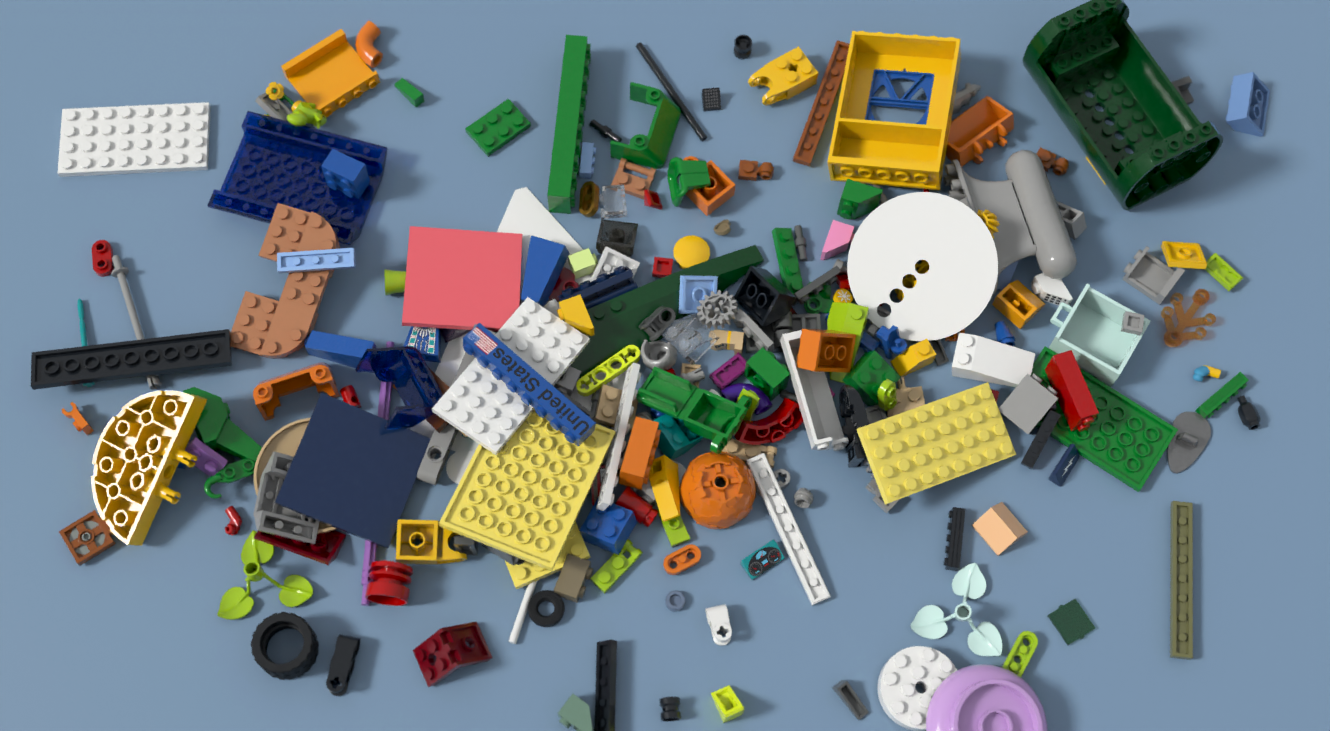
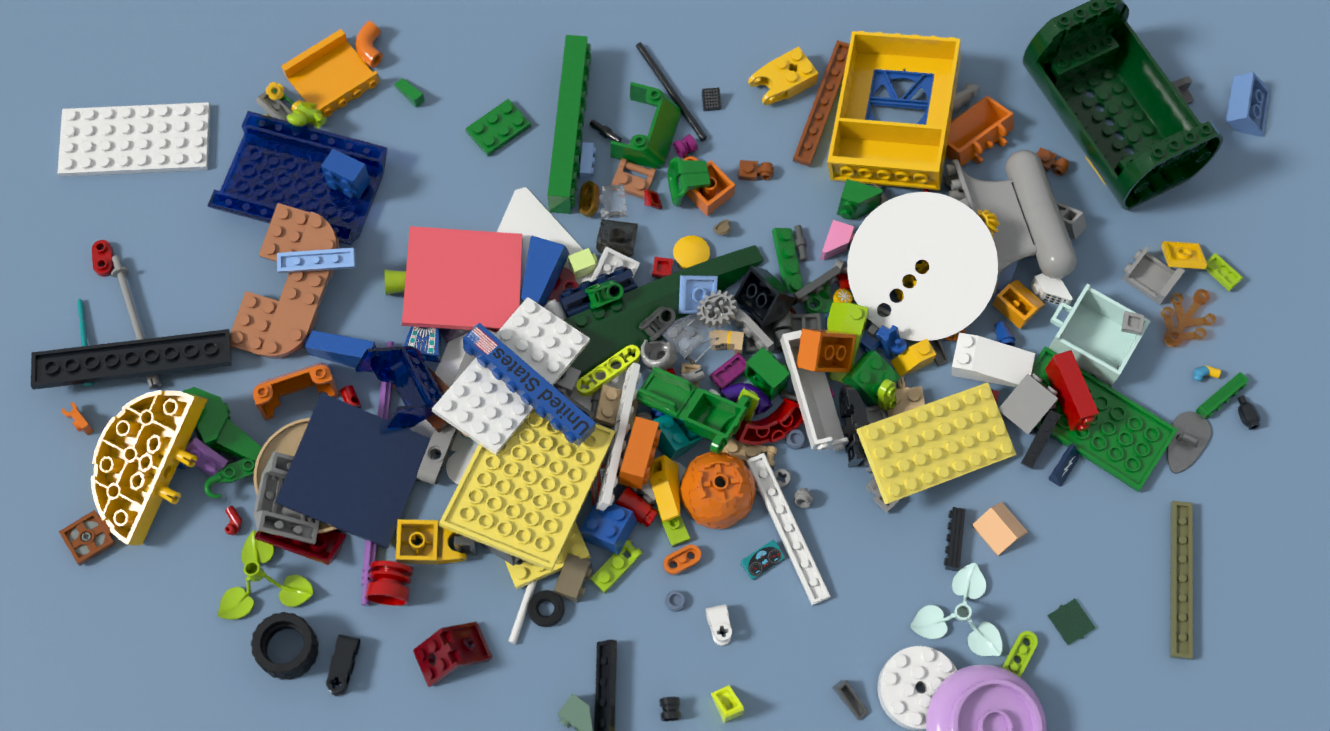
yellow slope [557,294,594,336] -> none
black wheel [734,35,752,59] -> none
none -> green piece [585,280,624,308]
none -> magenta wheel [673,134,698,159]
none -> sand blue tile [786,429,805,450]

